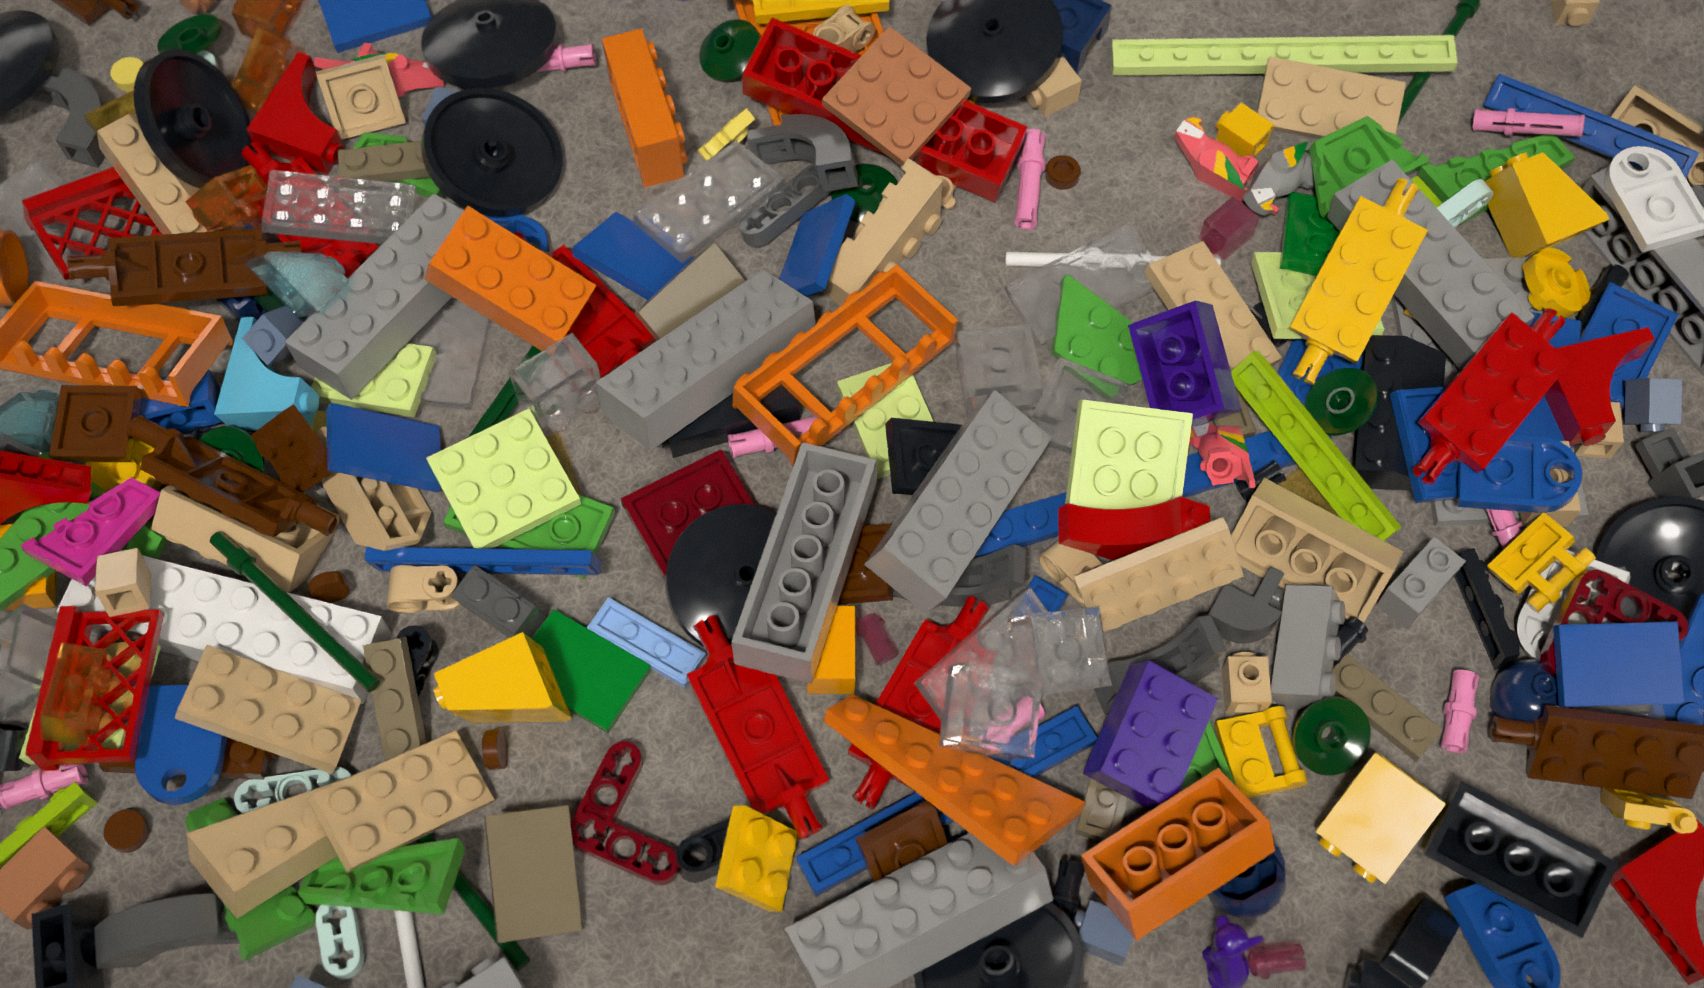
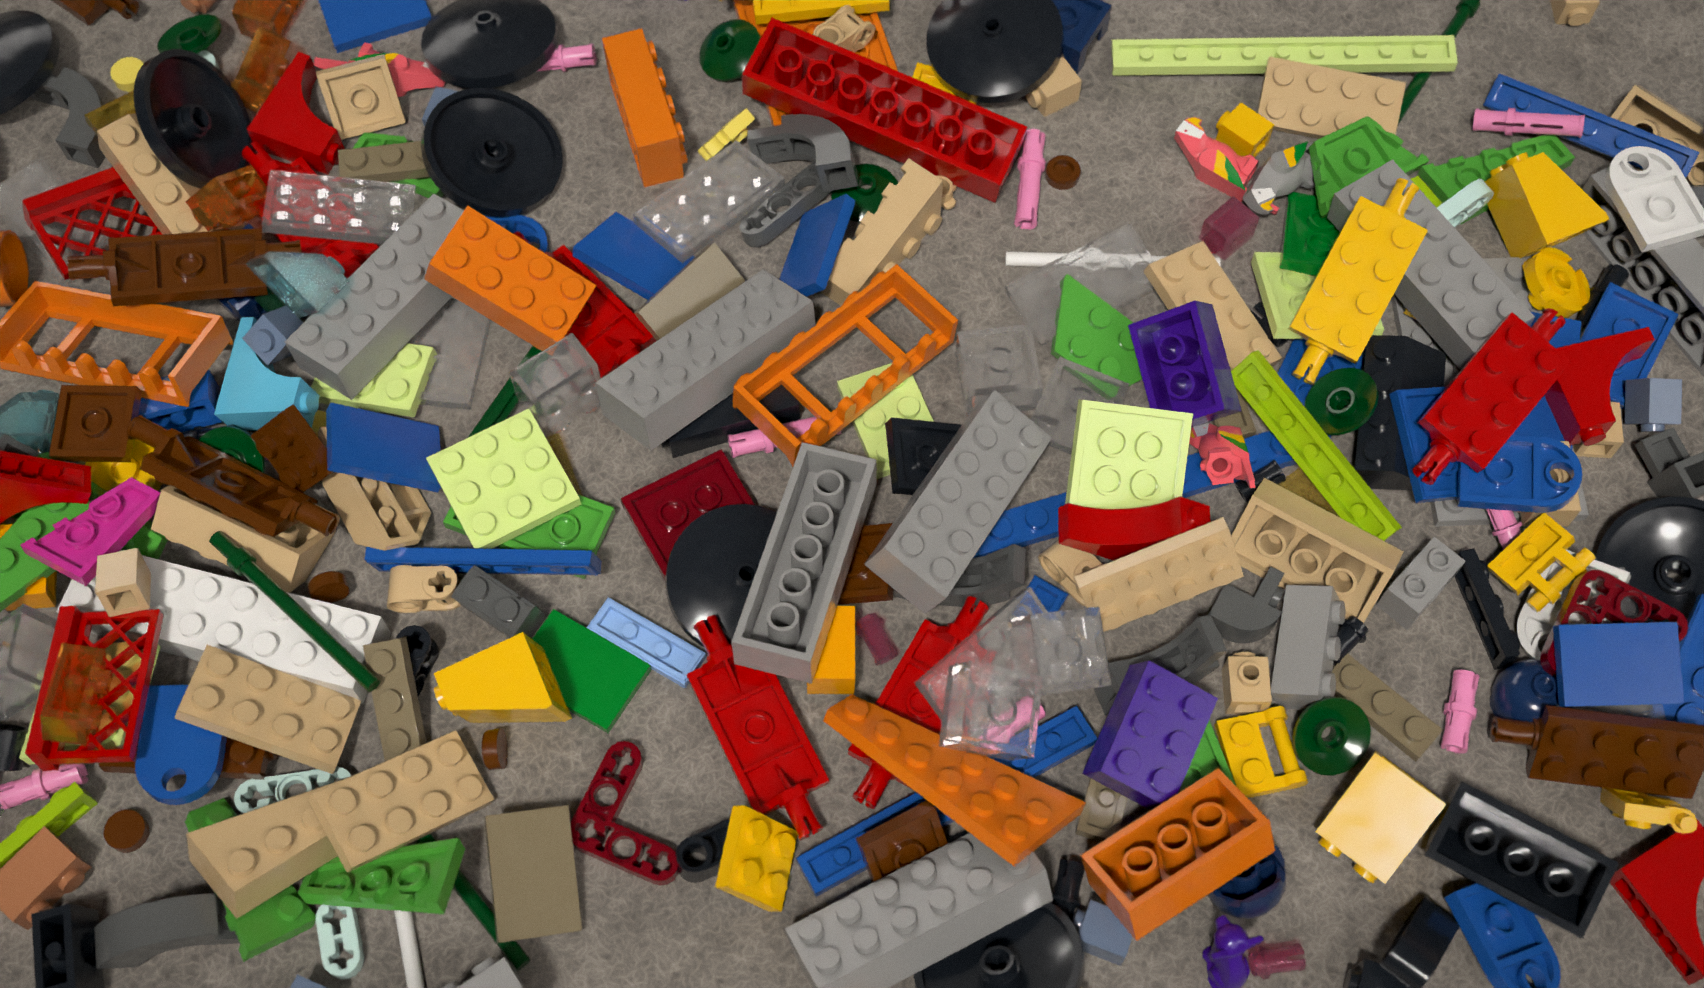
nougat plate [822,26,972,167] -> none

